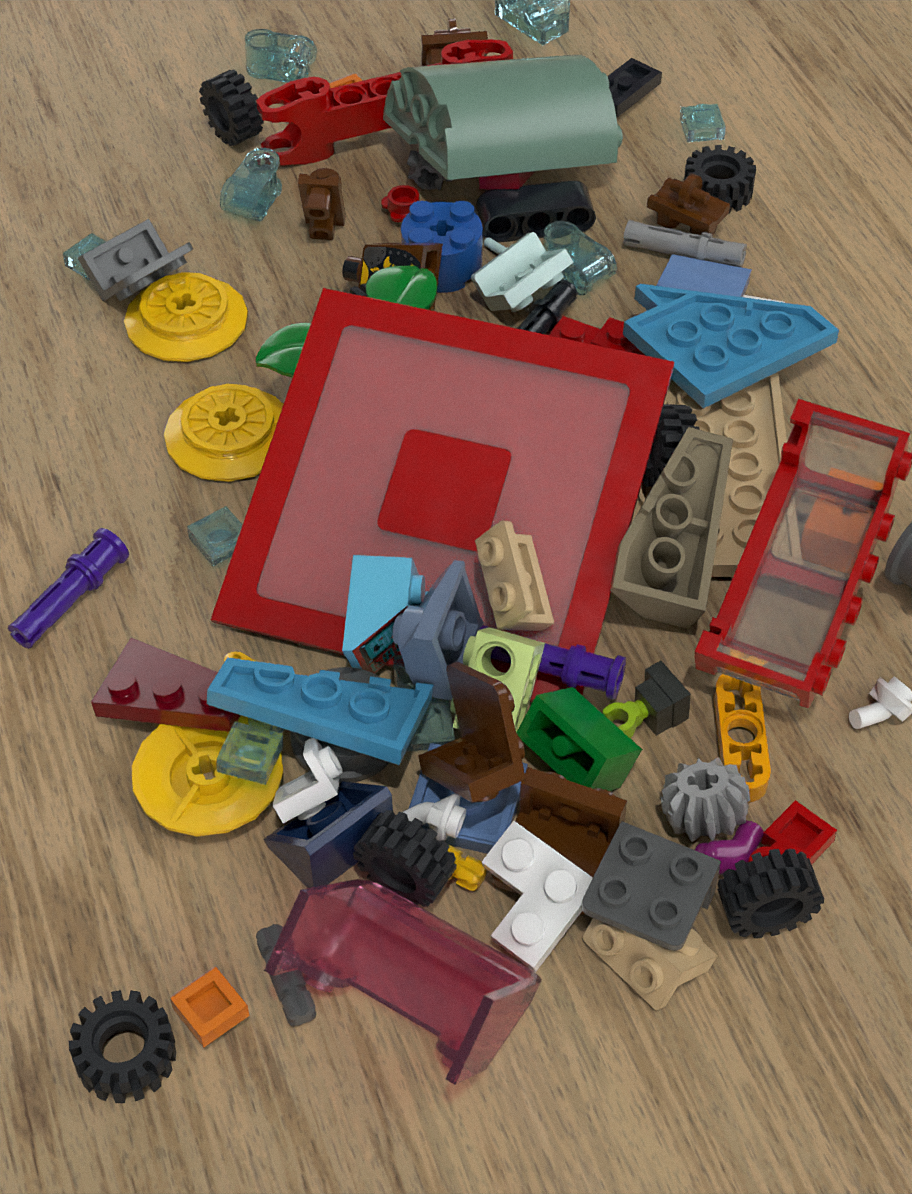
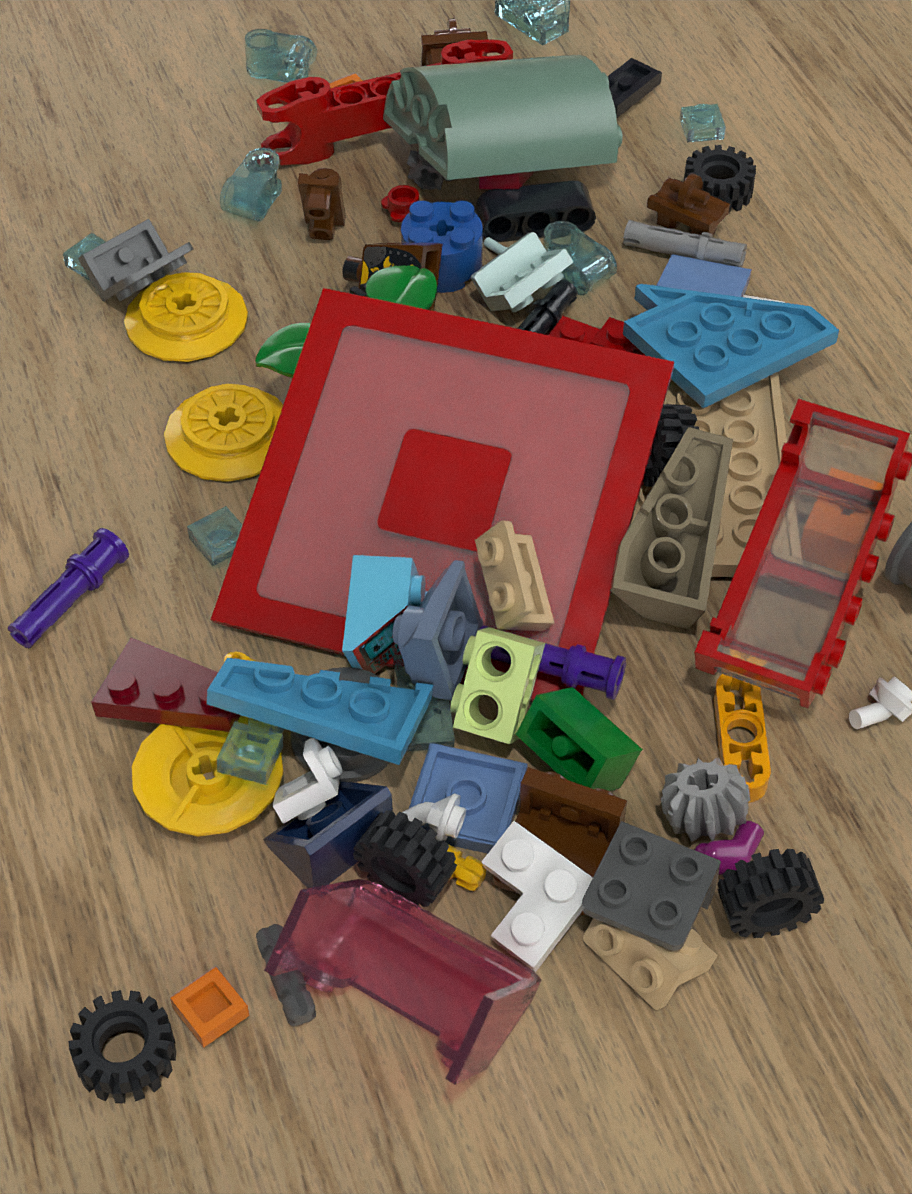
black tyre [199,69,264,146] -> none
reddish brown bracket [418,662,526,803] -> none
pearl dark grey piece [603,660,691,738] -> none
red plate [748,800,837,865] -> none

